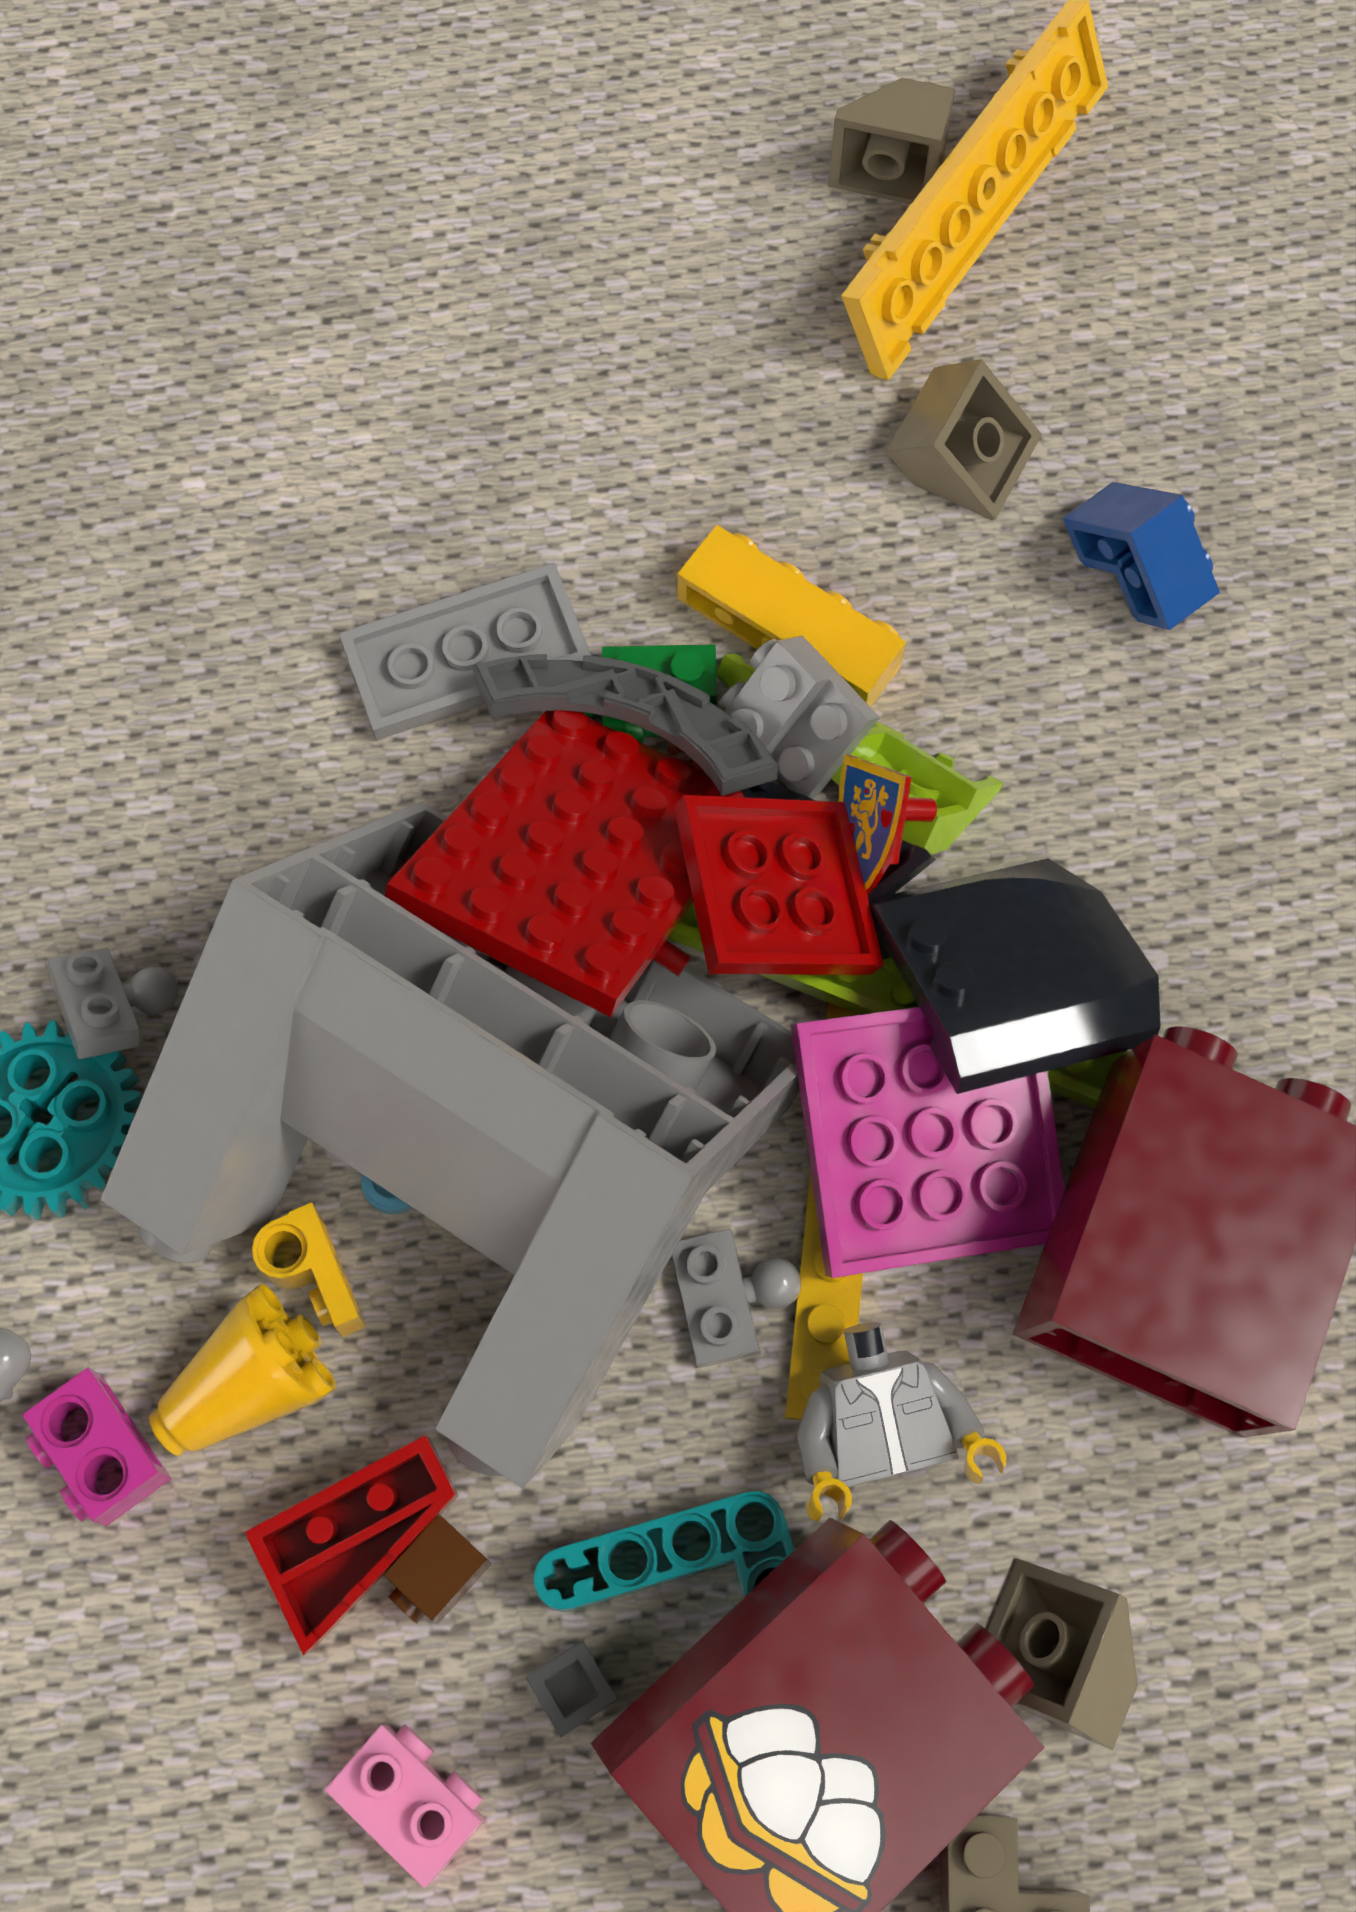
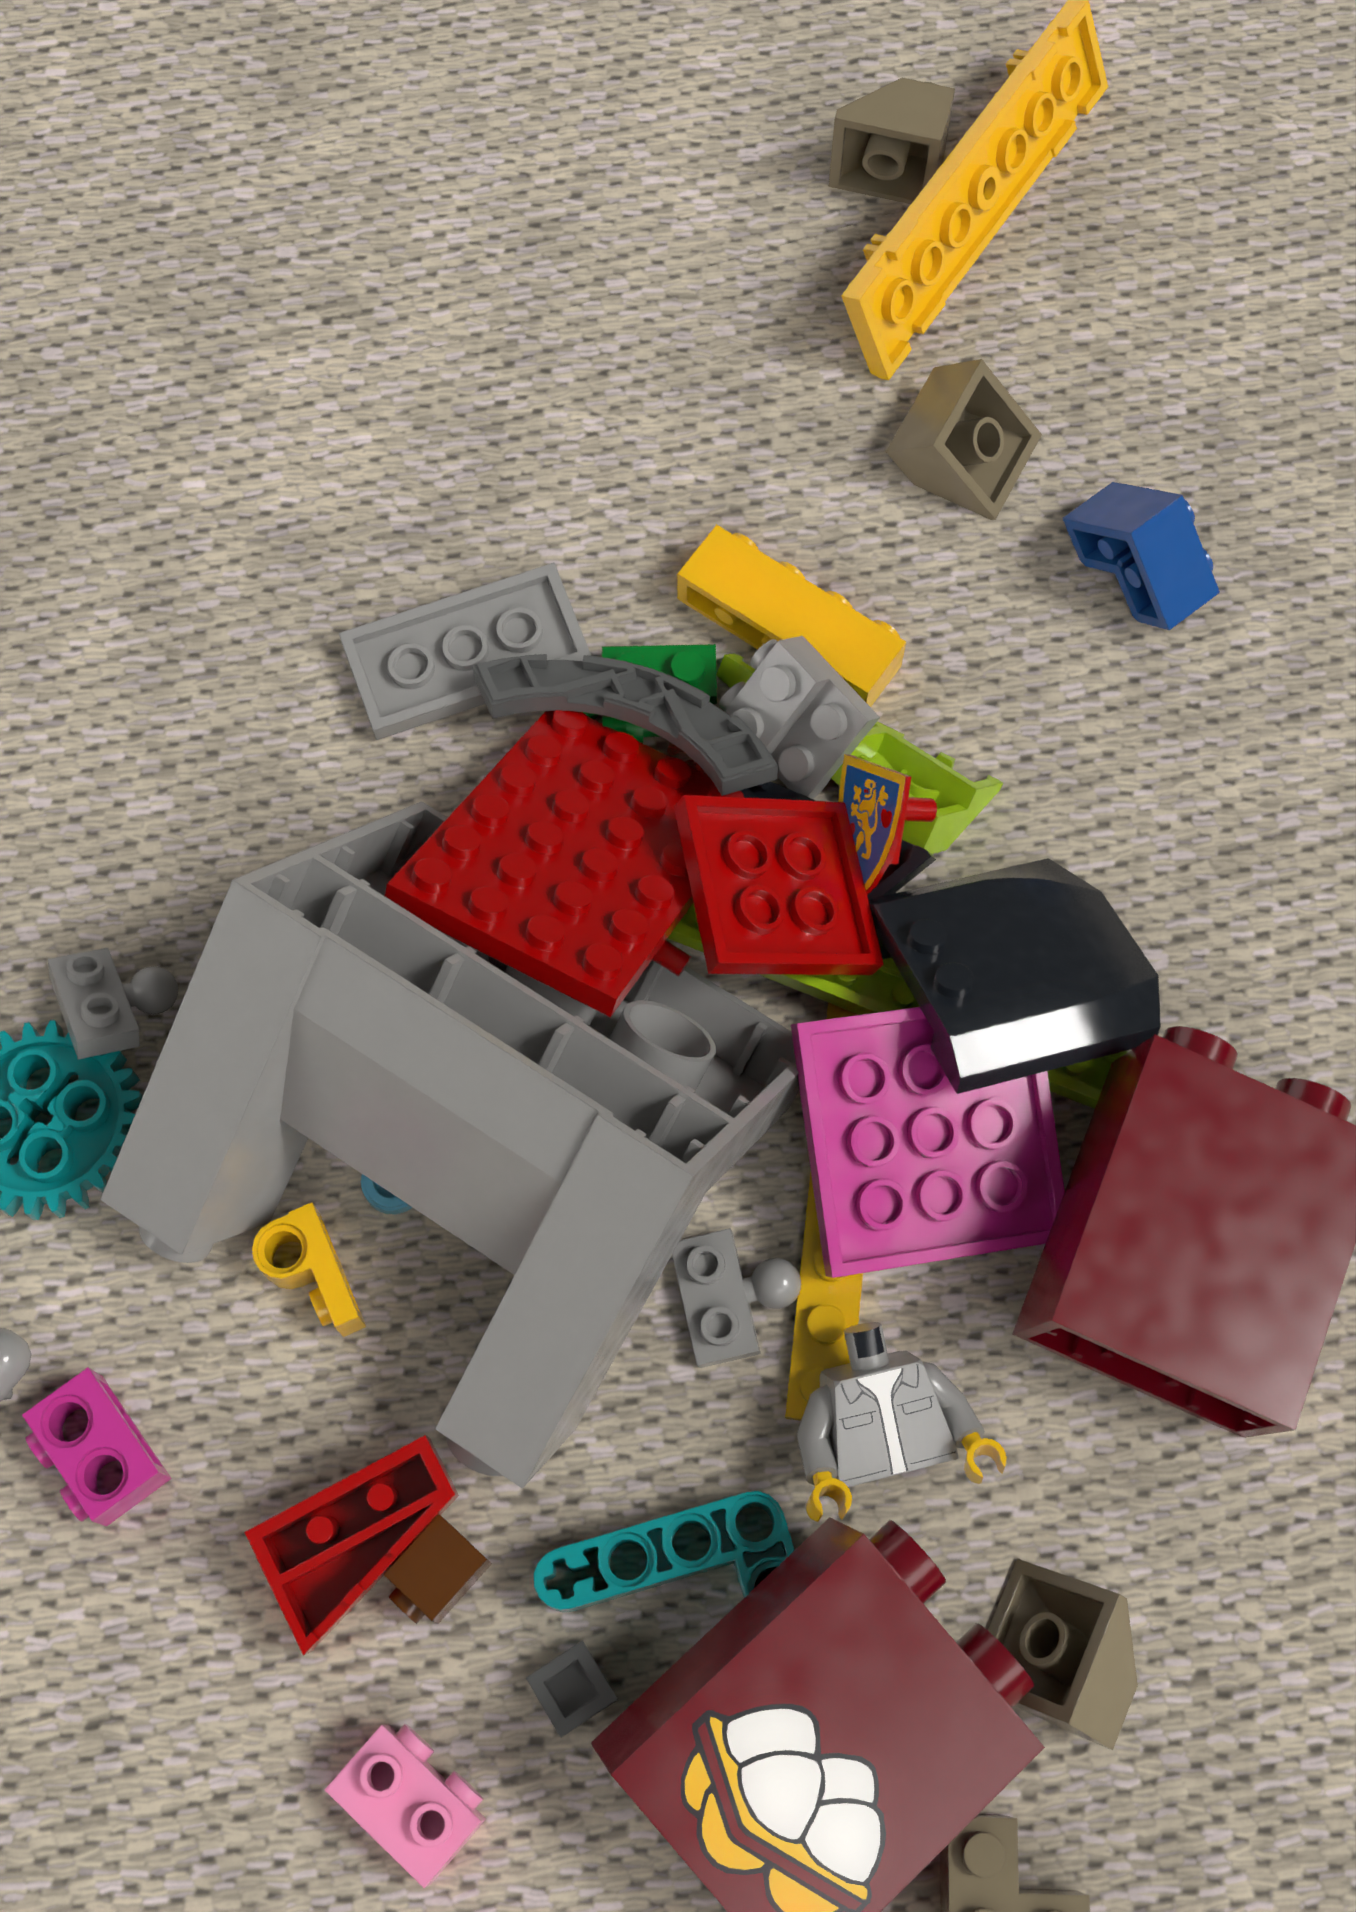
yellow cone [149,1284,337,1456] -> none

